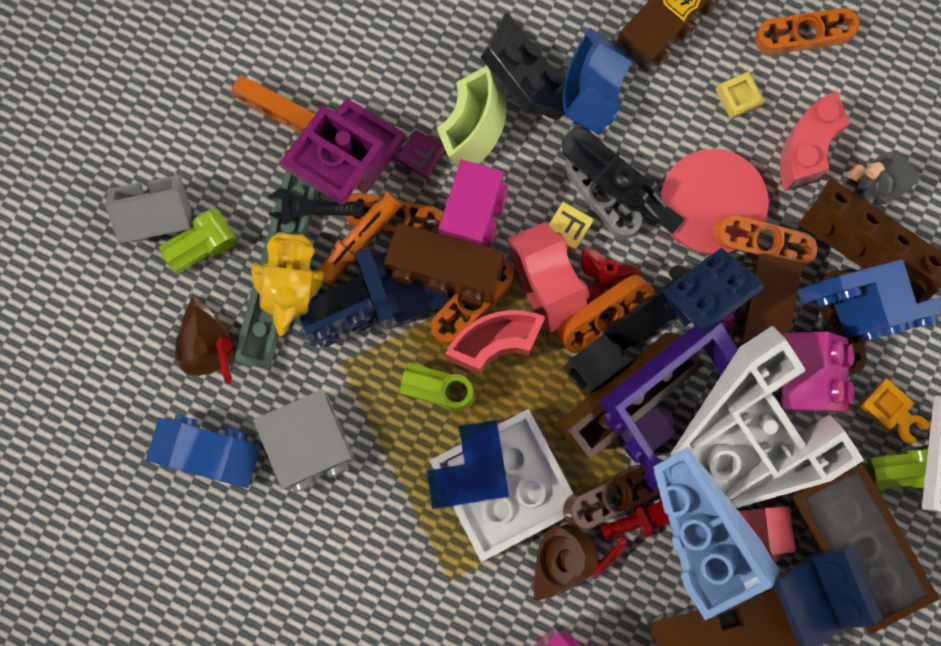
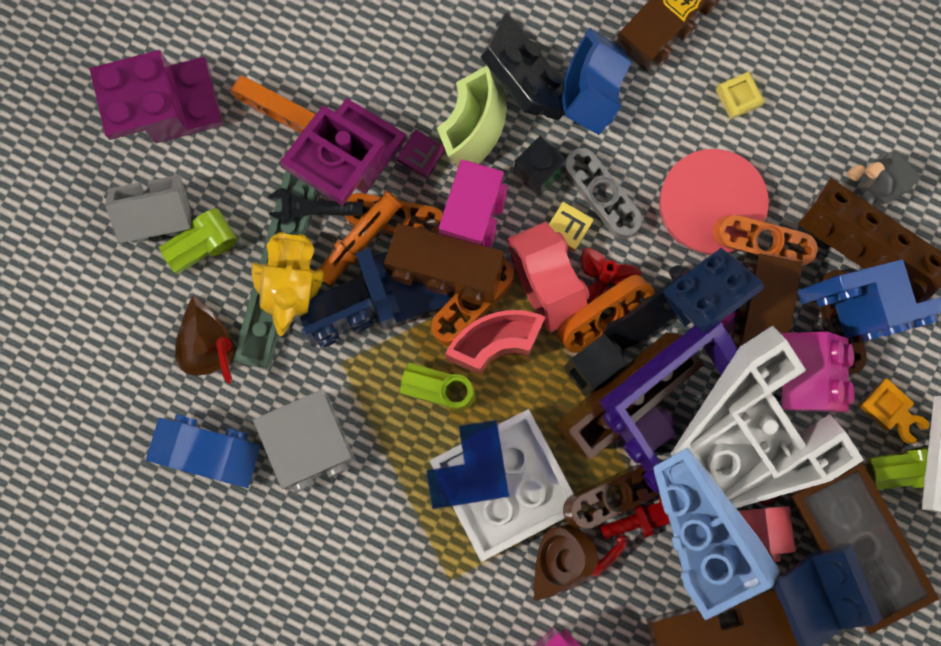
black piece [562,127,684,234] -> none
orange beam [755,8,860,55] -> none
coral brick [780,91,850,191] -> none
none -> magenta bracket [89,50,224,144]
none -> black brick [514,135,567,197]

